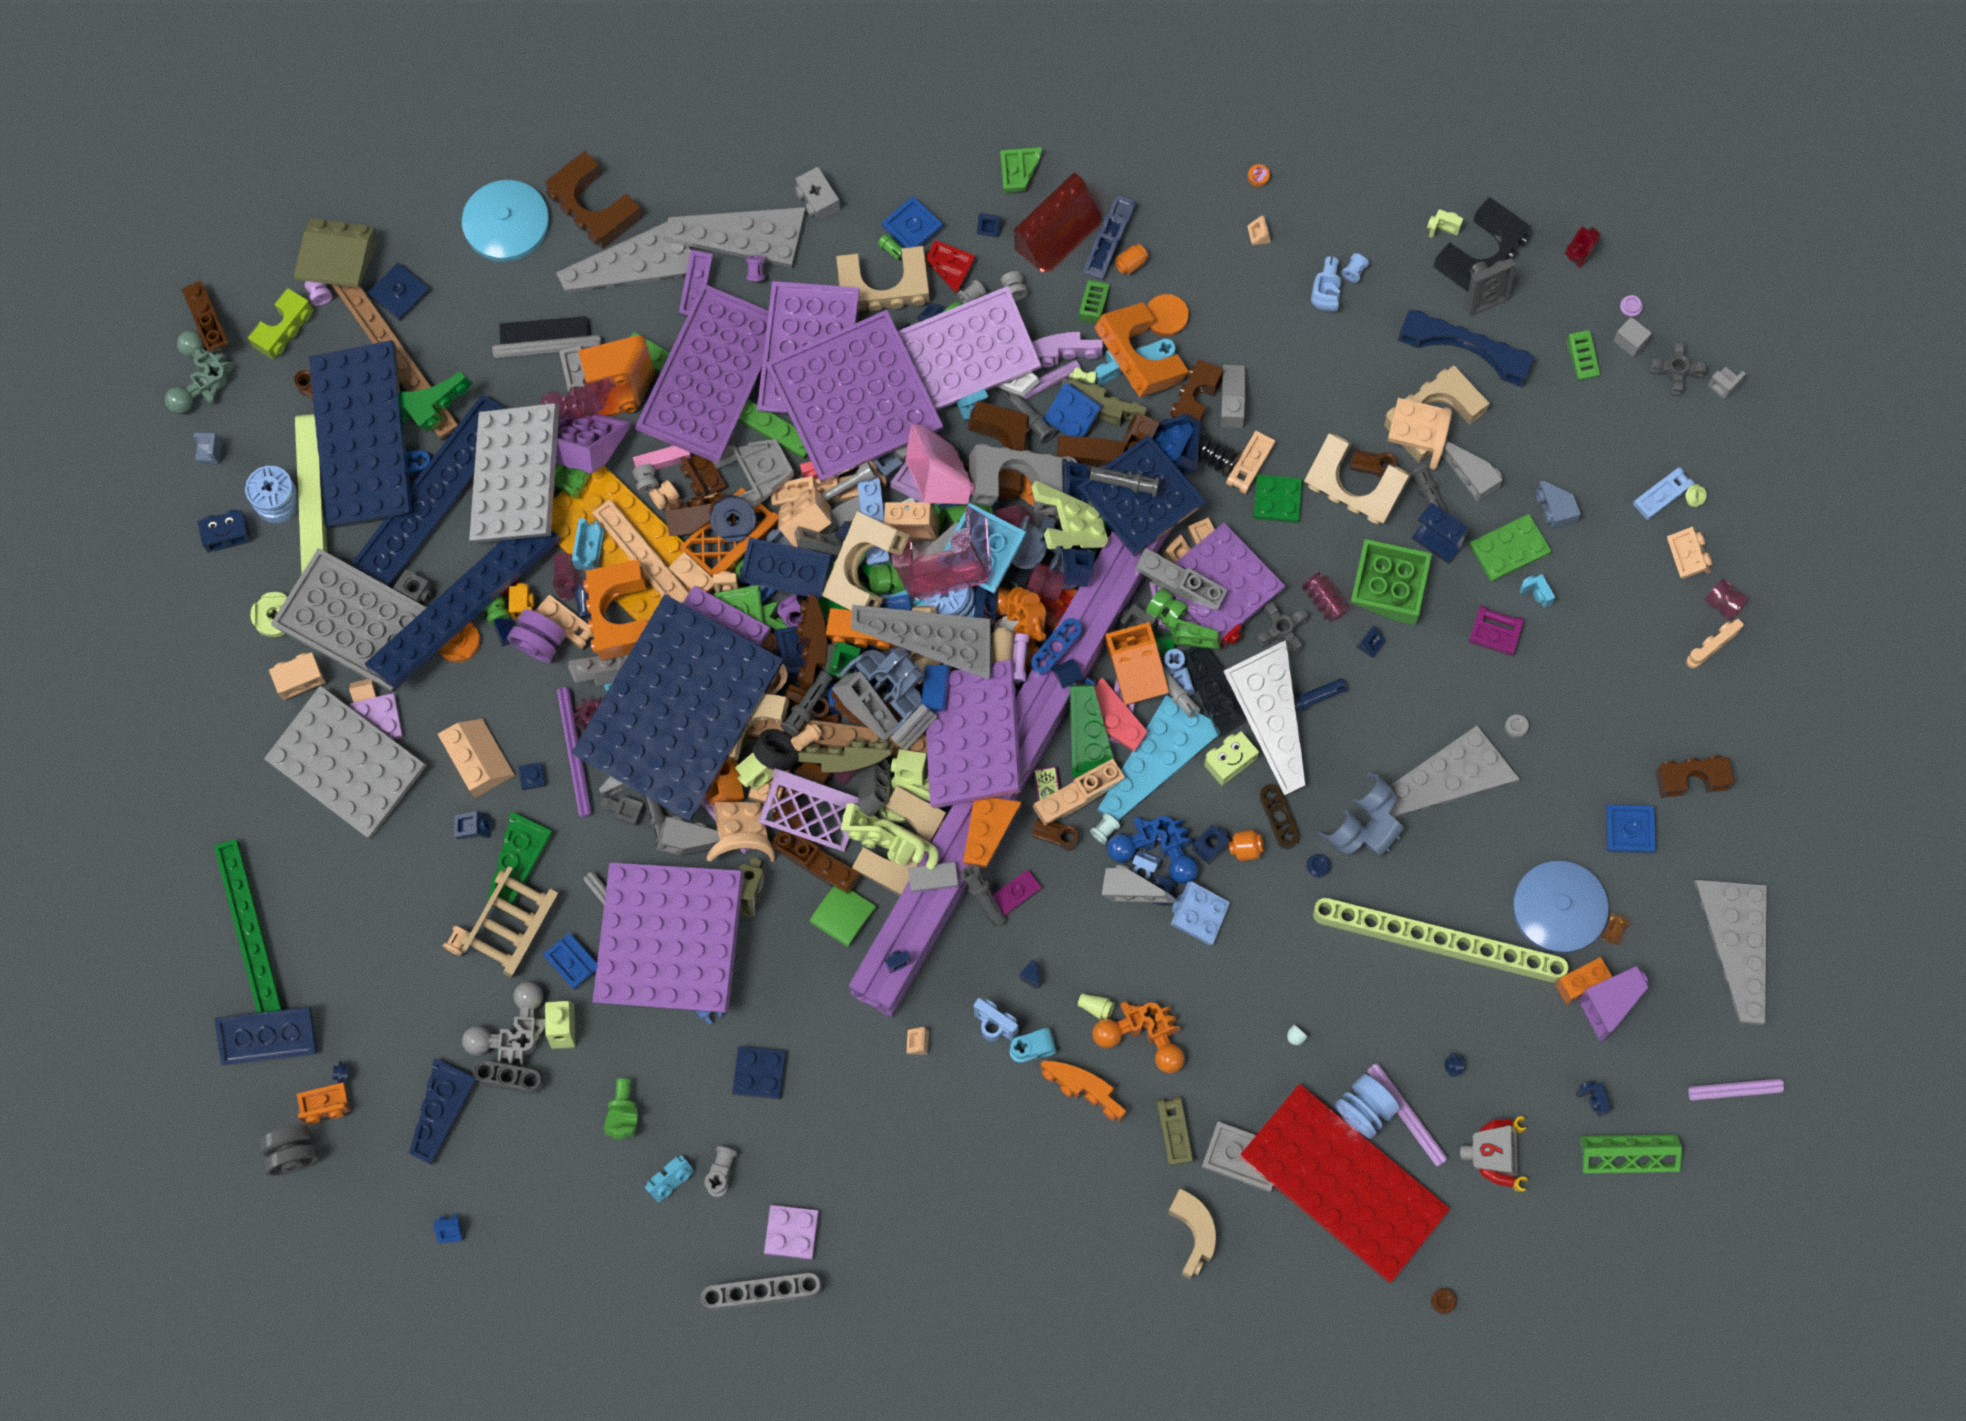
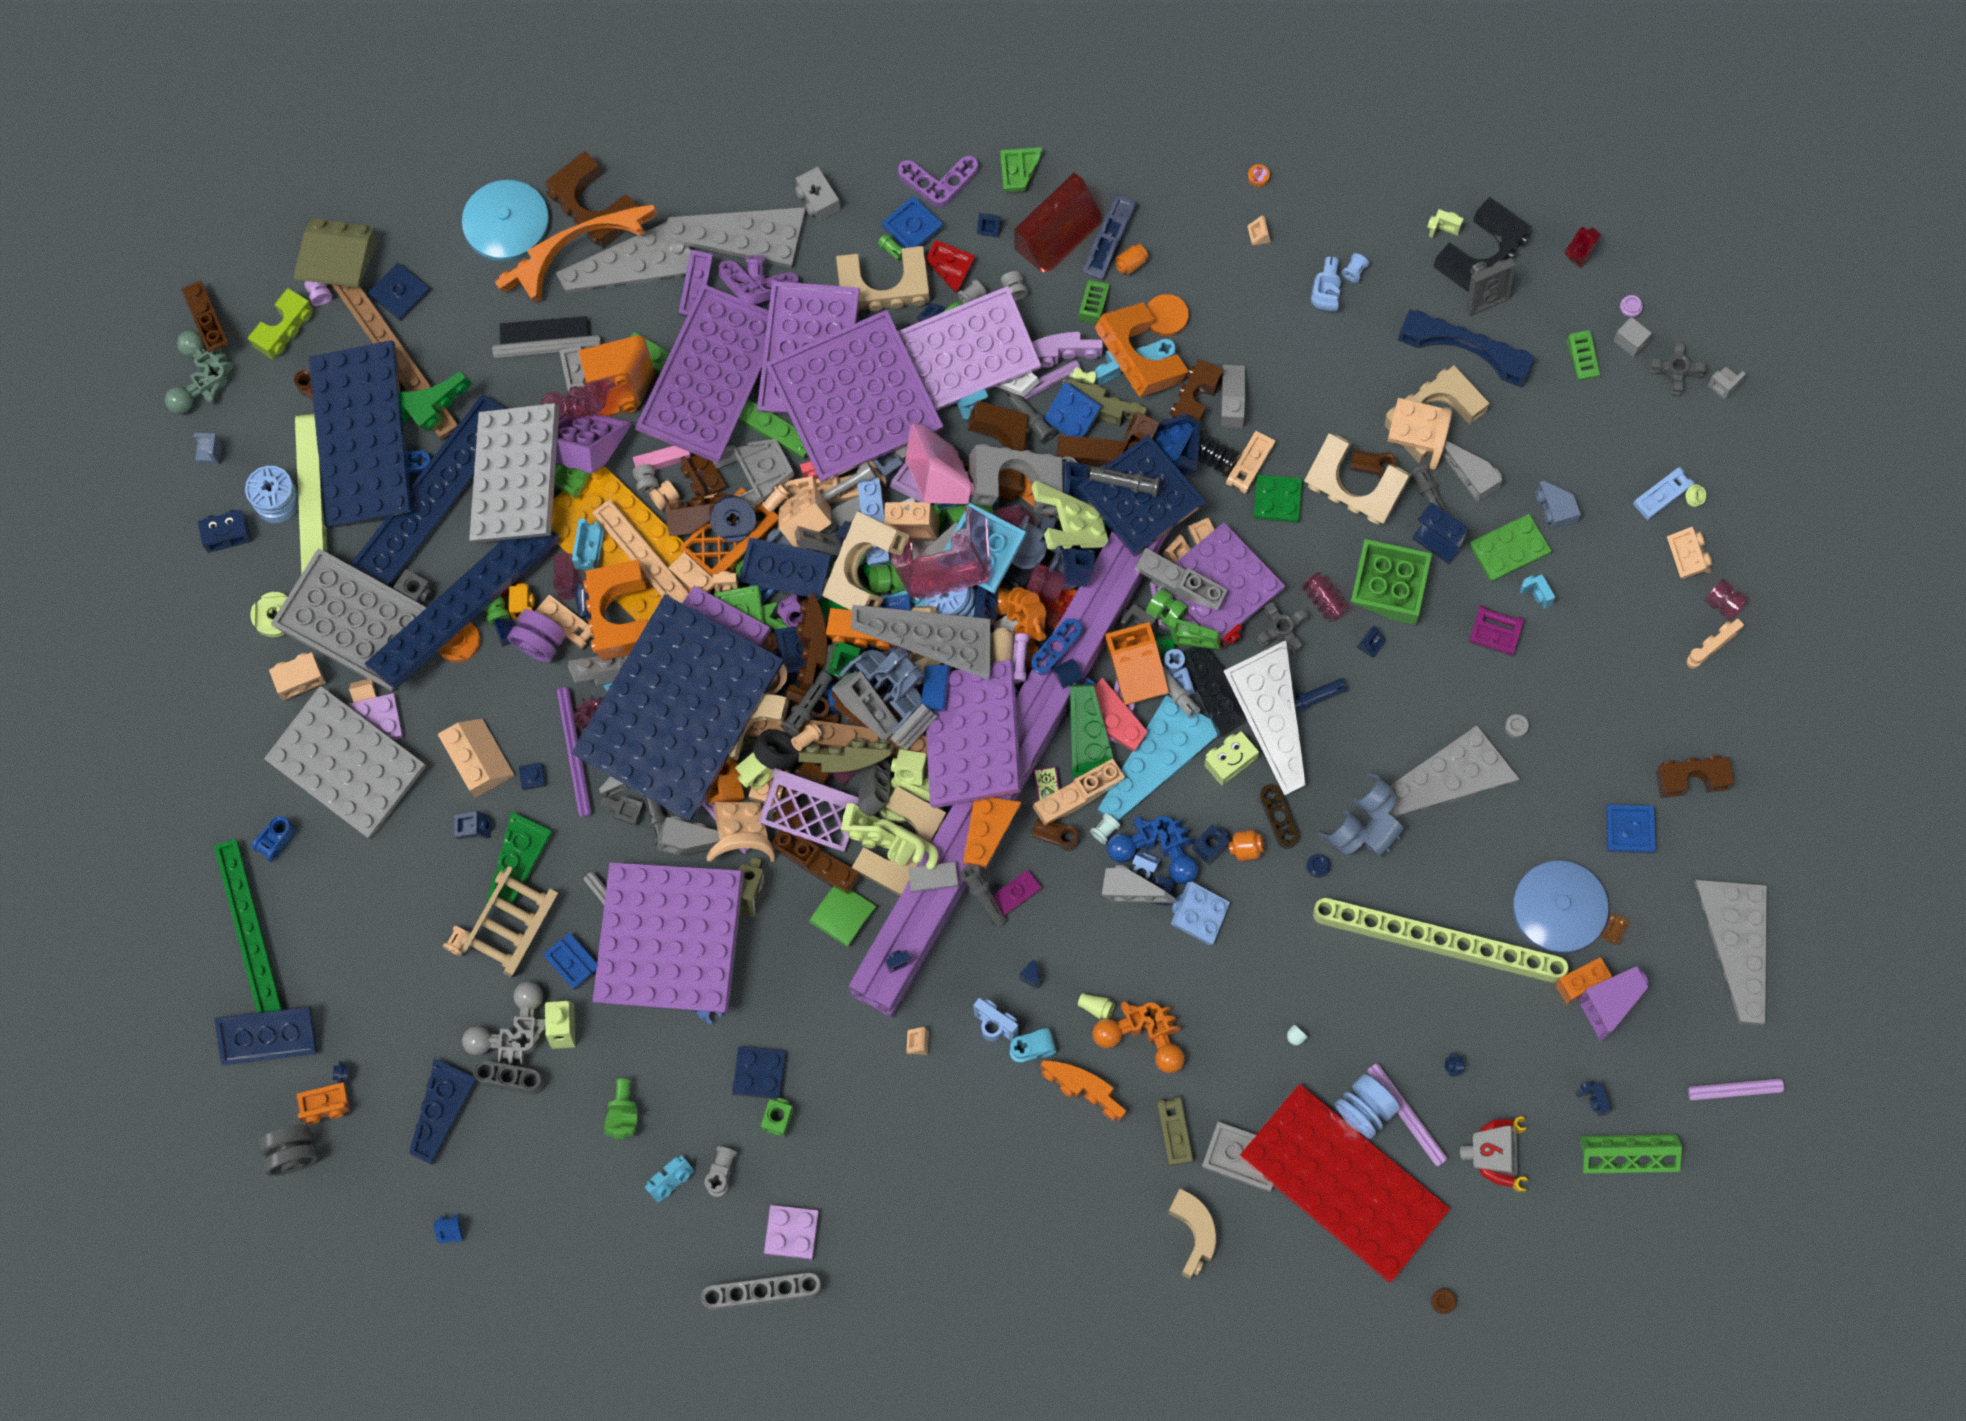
none -> blue piece [251,816,295,862]
none -> orange slope [495,205,660,303]
none -> medium lavender beam [719,261,798,305]
none -> bright green brick [760,1098,794,1138]
none -> light nougat pin [762,484,790,513]
none -> medium lavender beam [898,156,978,208]

